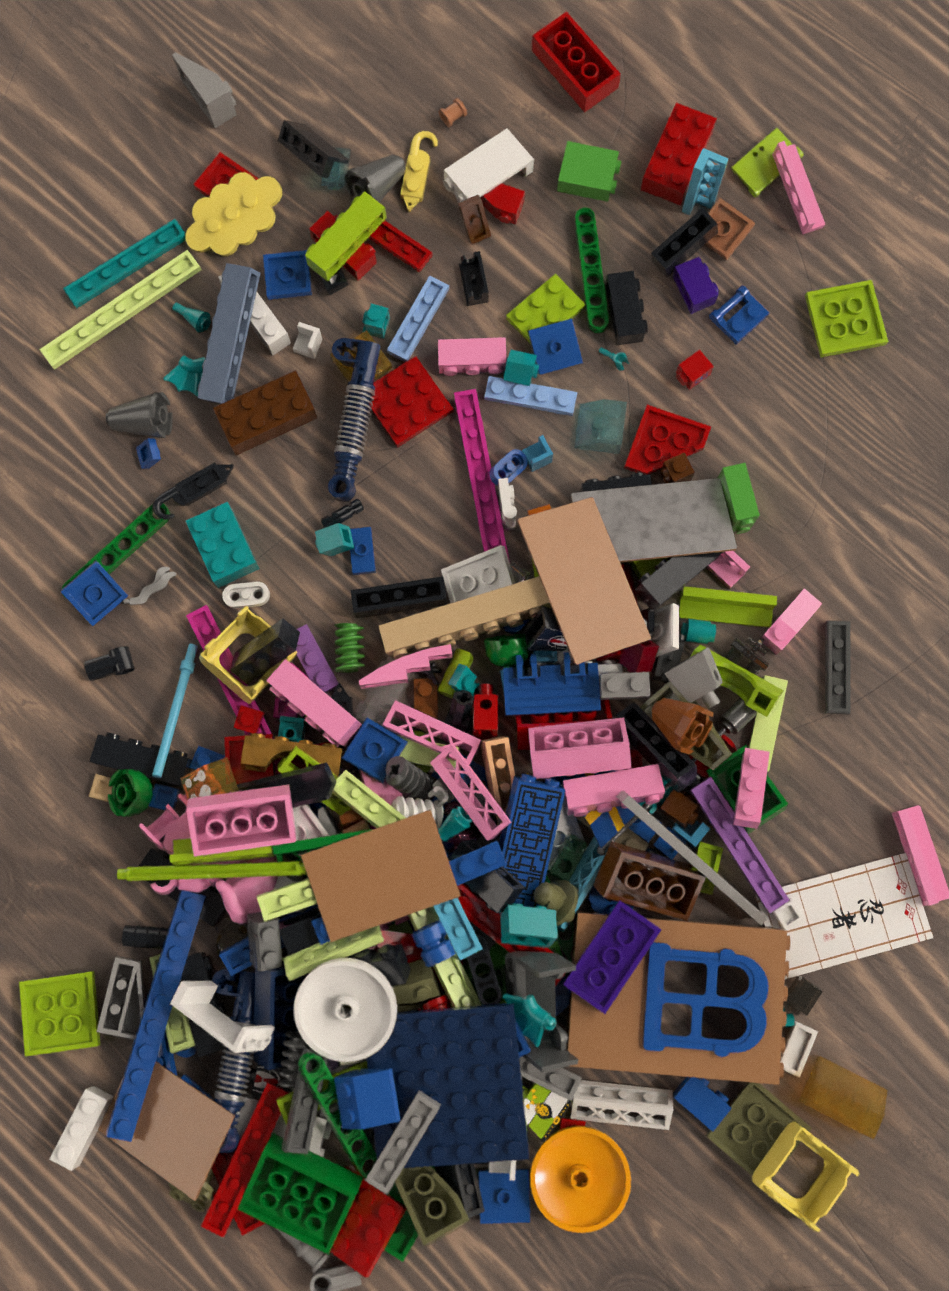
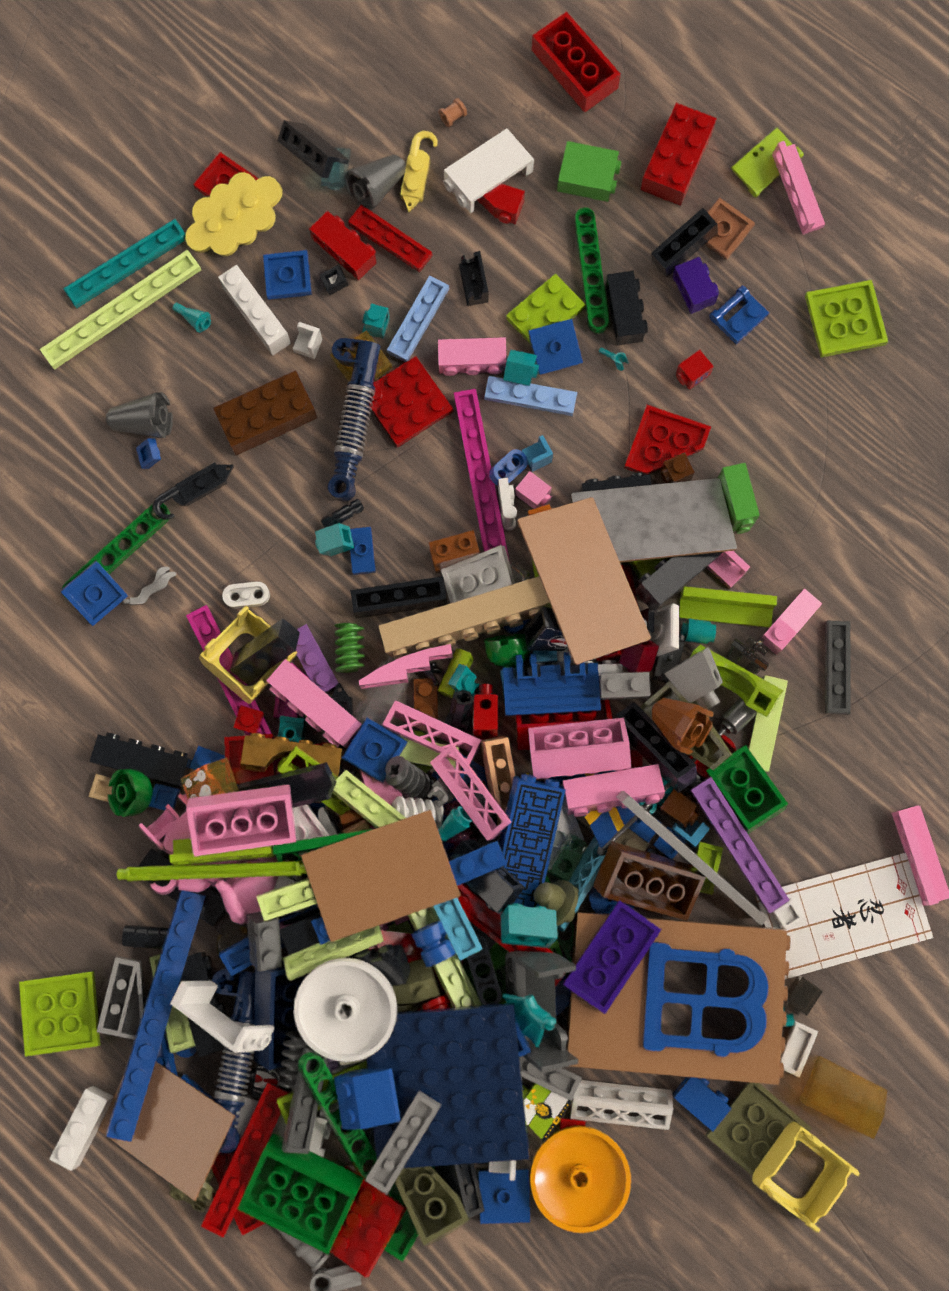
black piece [84,646,135,681] -> none
medium azure bar [152,644,198,778] -> none
teal arm [163,355,206,396] -> none
light grey slope [172,52,237,128] -> none
teal brick [186,502,260,588] -> none
sand blue brick [197,263,261,404] -> none
lime brick [305,191,387,281] -> none
reddish brown plate [458,194,491,245] -> none
clear light blue slope [575,399,627,454] -> none
medium azure fence [682,148,728,215] -> none
bright pink brick [733,748,770,829] -> none
none -> dark orange hips [428,530,480,573]
none -> bright pink brick [515,471,552,509]

